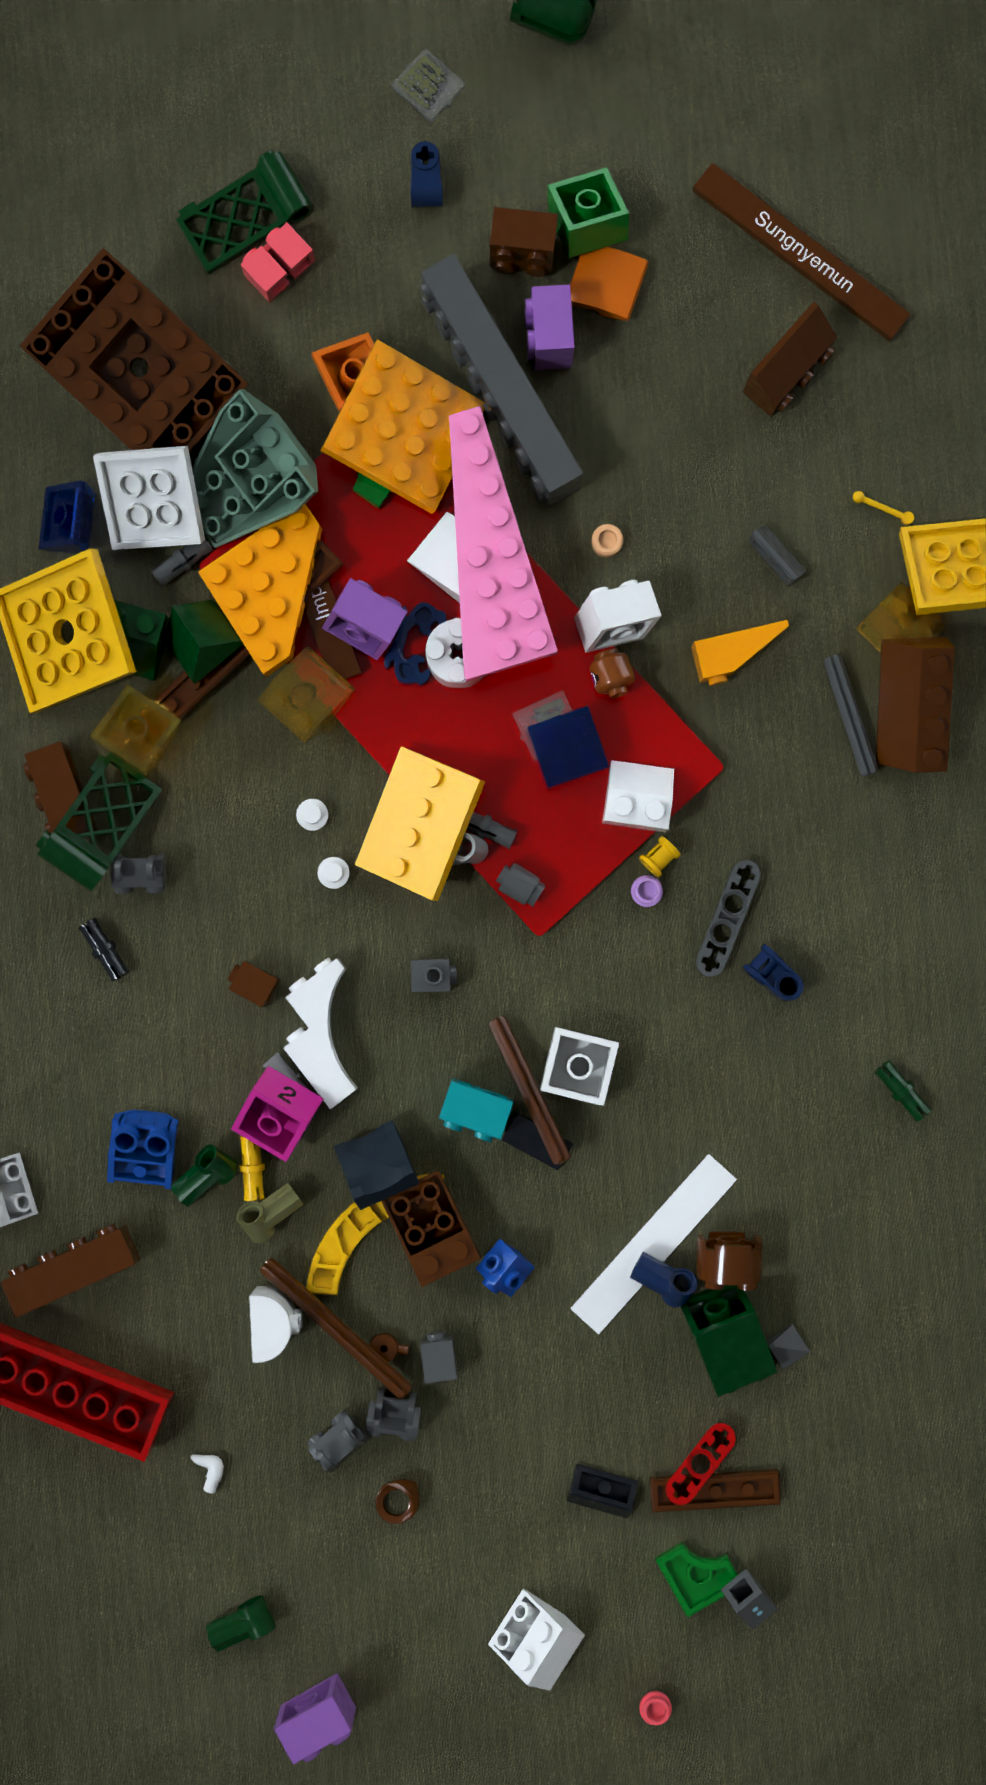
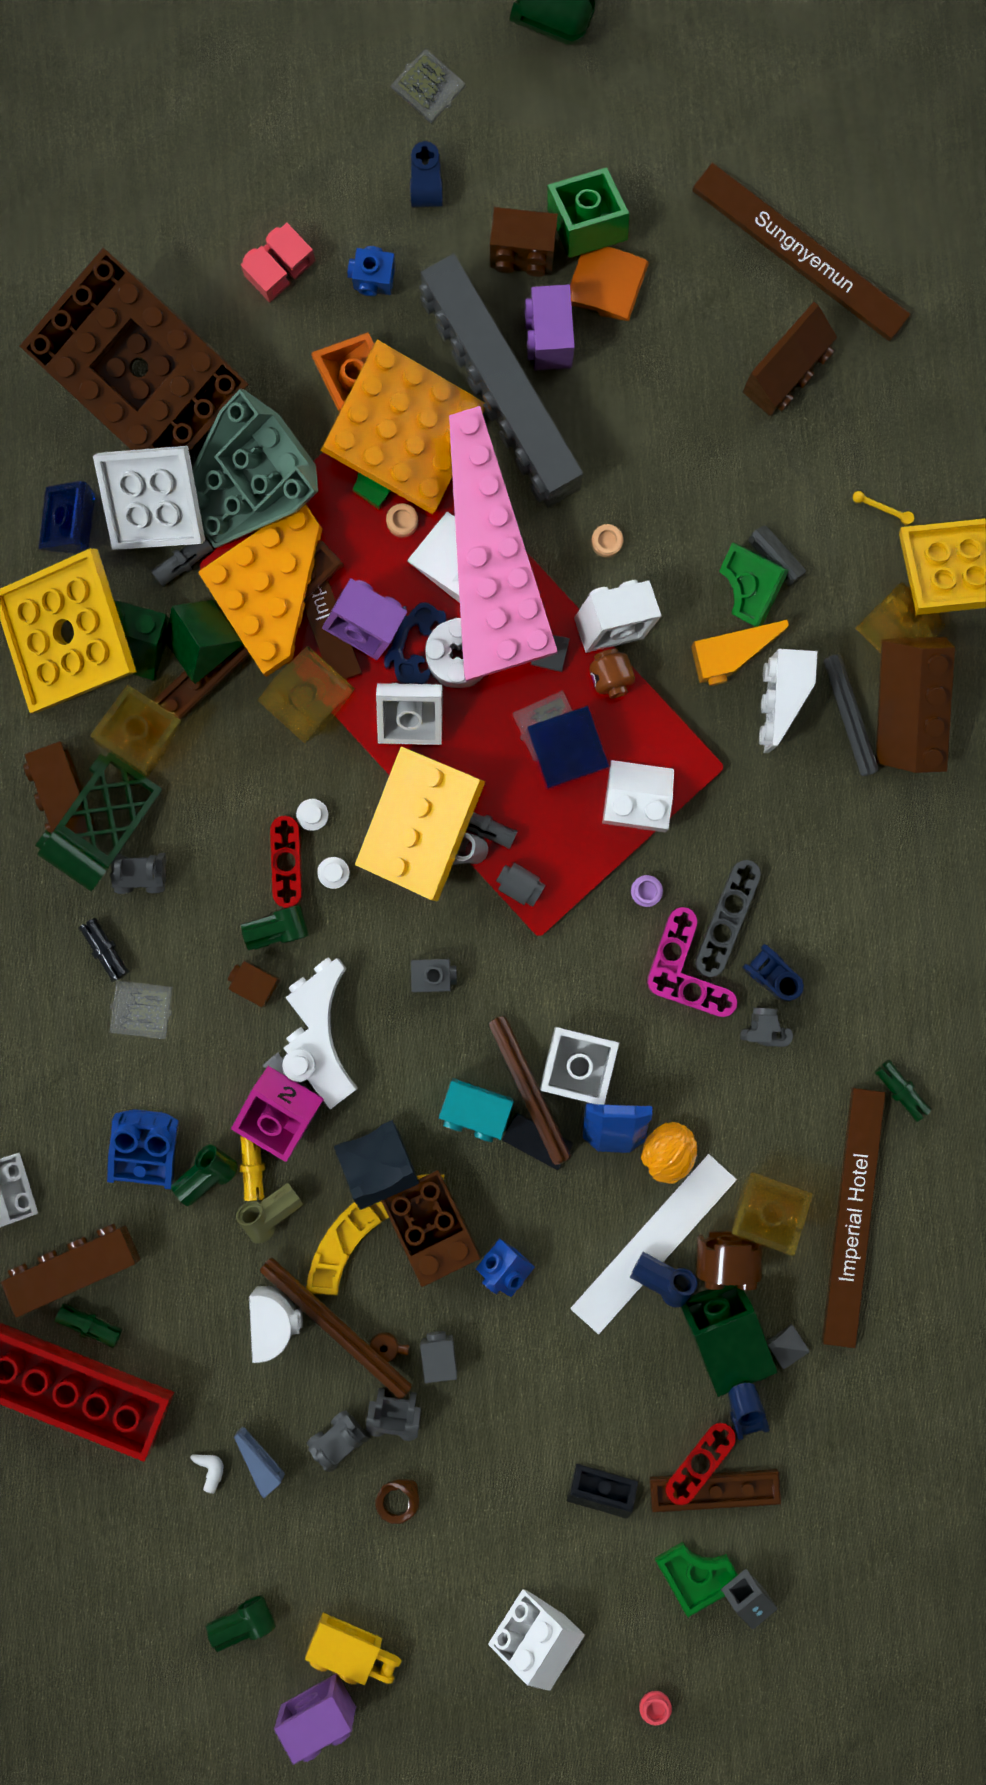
dark green piece [176,150,314,275] -> none
yellow bush [639,836,681,878] -> none
none -> dark green pin [55,1303,123,1349]
none -> clear piece [110,980,173,1039]
none -> sand blue slope [234,1427,285,1498]
none -> dark green piece [241,905,309,951]
none -> red beam [270,816,303,908]
none -> white plate [282,1049,315,1082]
none -> yellow brick [305,1613,402,1685]
none -> blue brick [347,246,396,296]
none -> white brick [376,683,443,745]
none -> light nougat tile [386,503,418,537]
none -> dark grey slope [531,635,570,672]
none -> blue slope [583,1103,652,1153]
none -> light orange hair [641,1122,697,1184]
none -> dark pink beam [647,907,737,1017]
none -> green tile [719,542,789,627]
none -> dark blue piece [728,1383,770,1440]
none -> clear yellow slope [731,1172,813,1256]
none -> dark grey piece [740,1007,793,1047]
none -> white slope [759,649,817,753]
none -> reddish brown tile [822,1088,885,1348]

